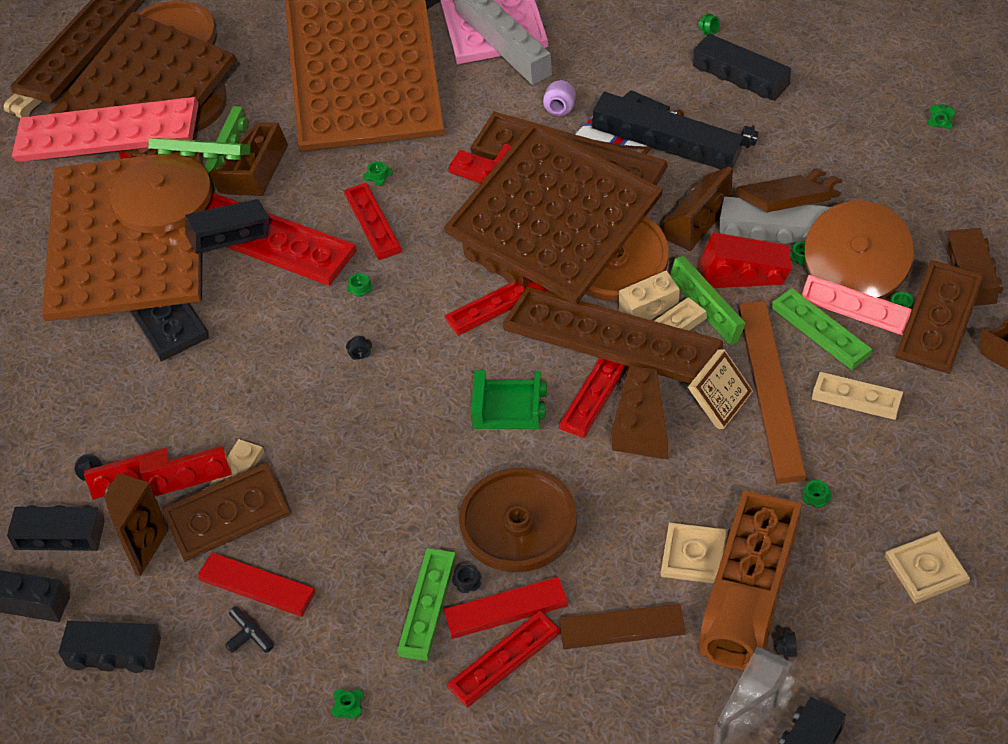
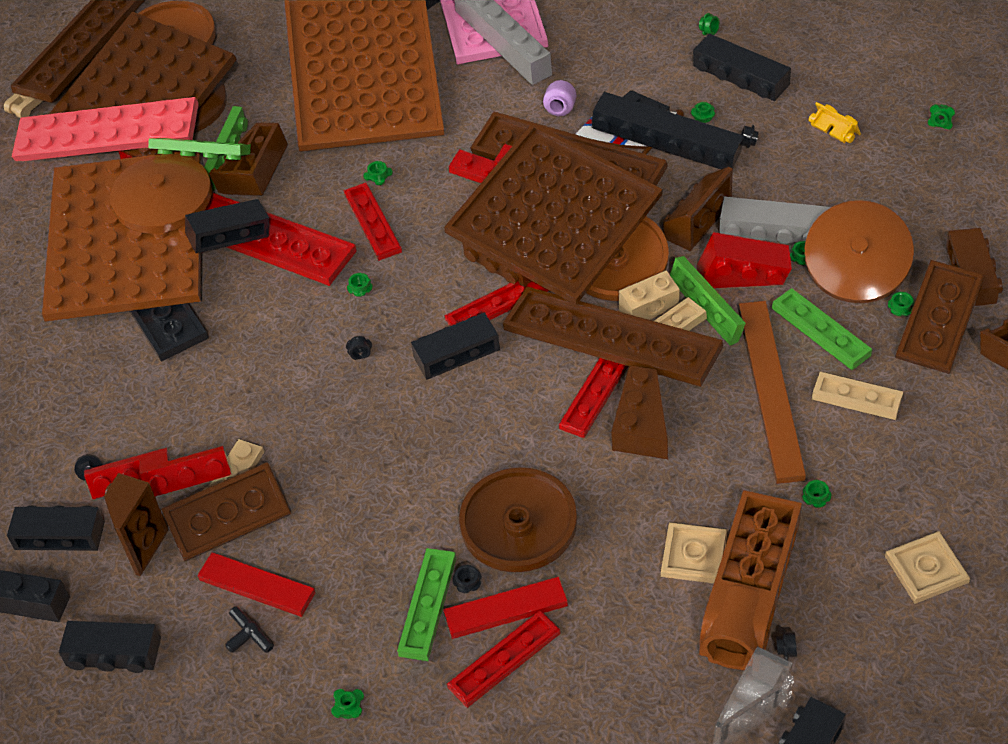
green panel [471,370,547,429] -> none
reddish brown tile [559,604,685,650] -> none
tan tile [688,349,753,429] -> none
reddish brown tile [737,168,842,213] -> none
coral tile [802,275,912,335] -> none
none -> black brick [411,312,500,380]
none -> green plate [691,102,715,123]
none -> yellow hinge [809,102,861,143]

